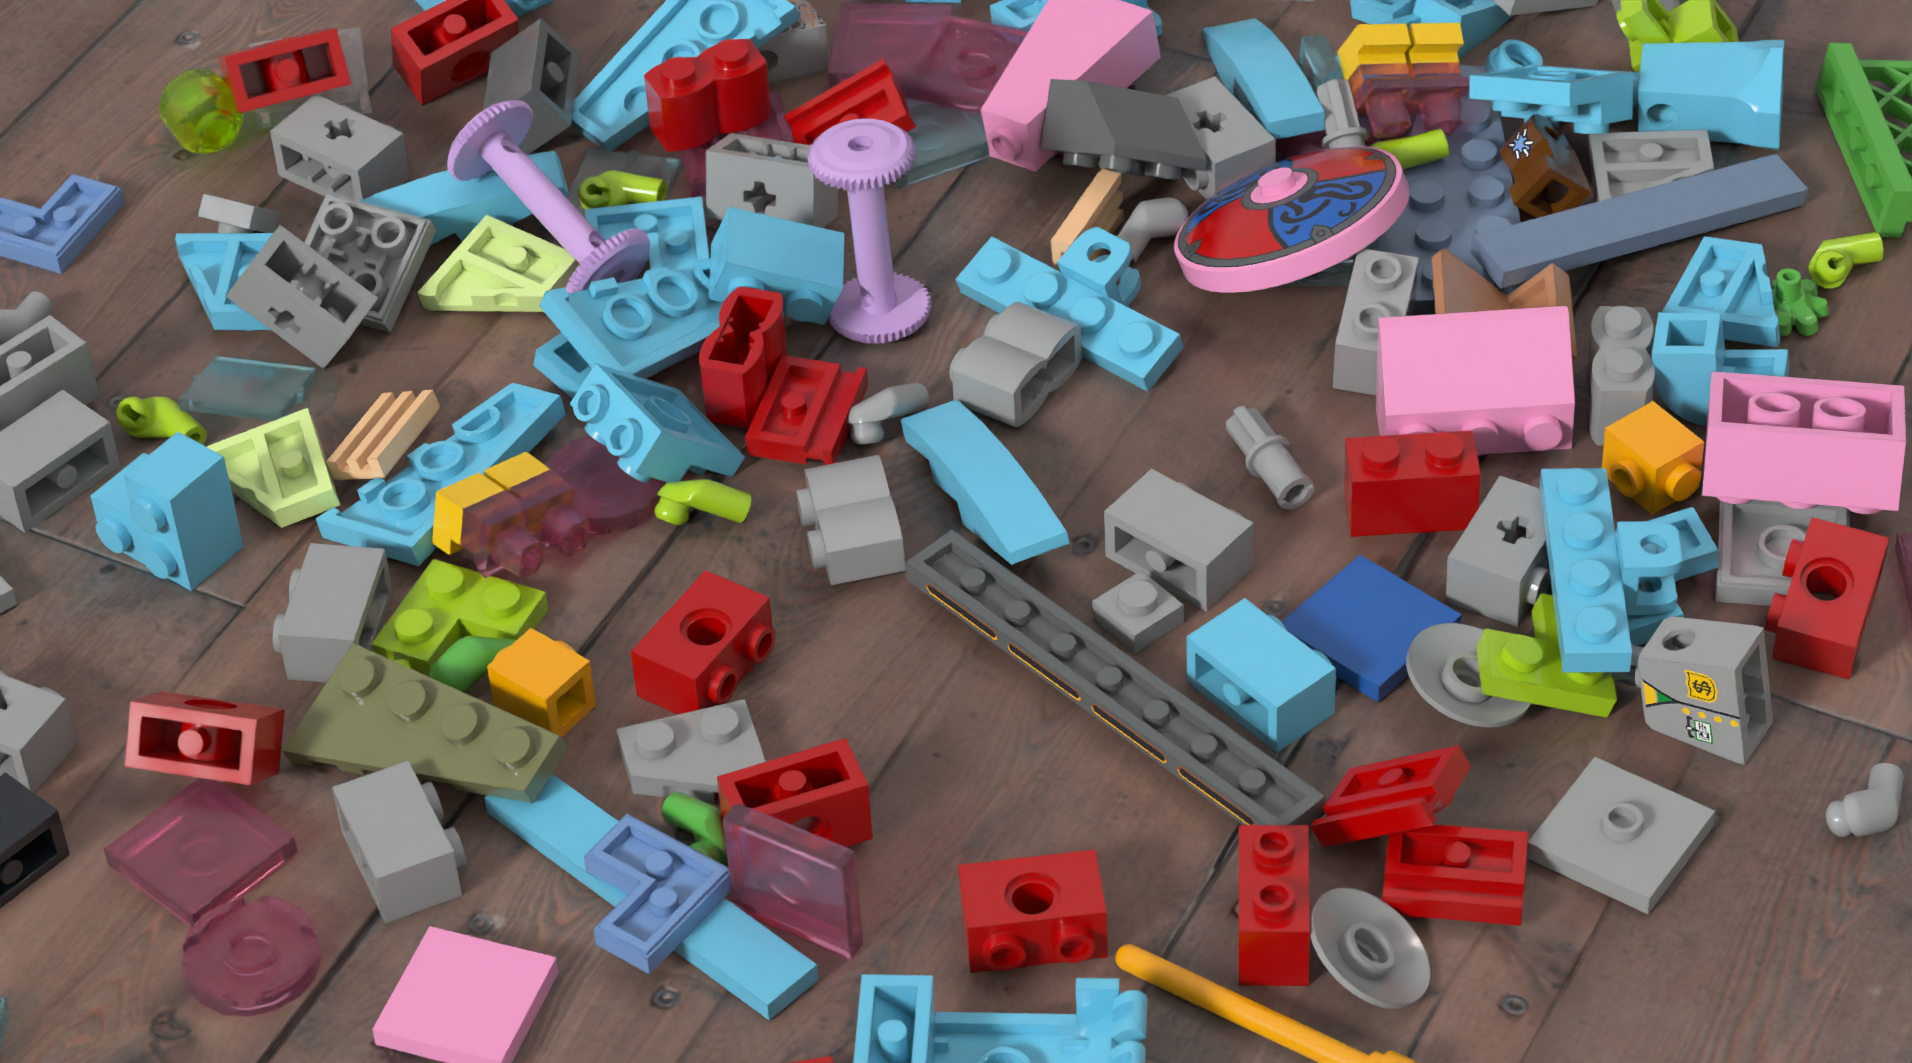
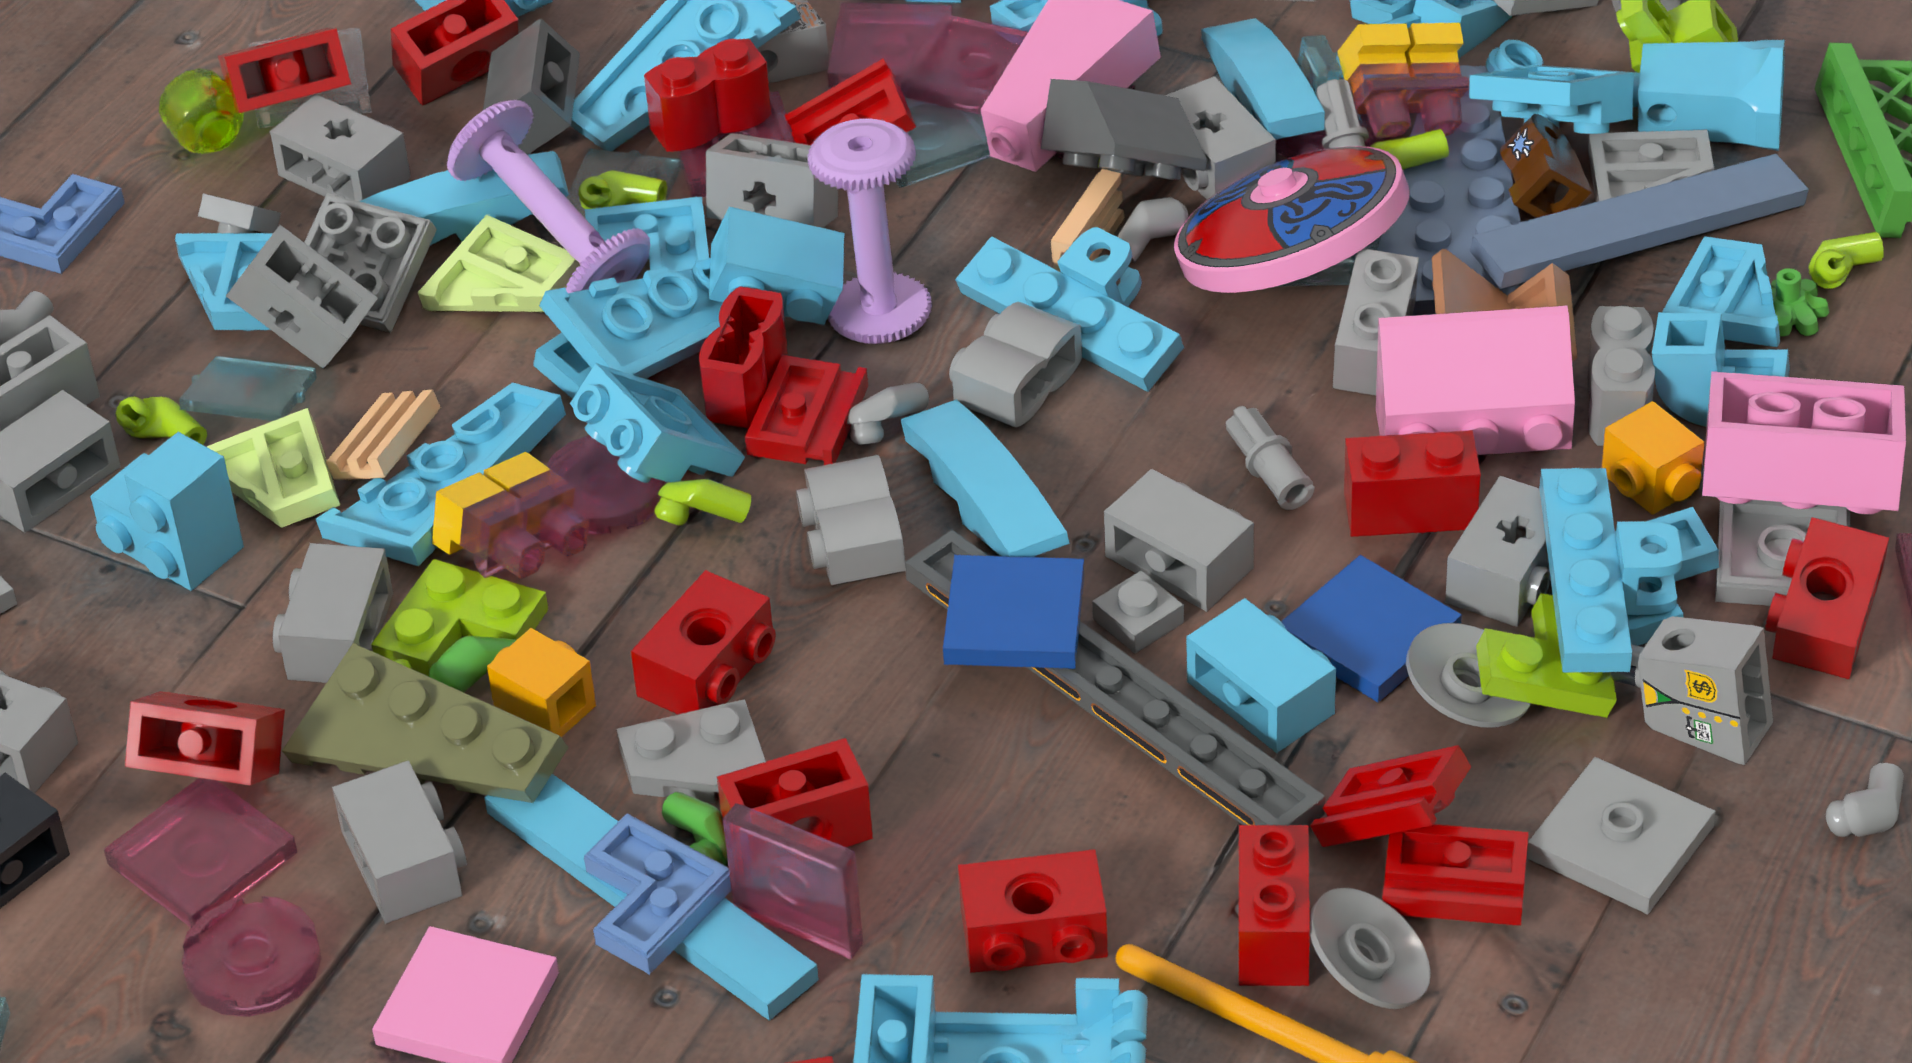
none -> blue tile [943,555,1084,669]

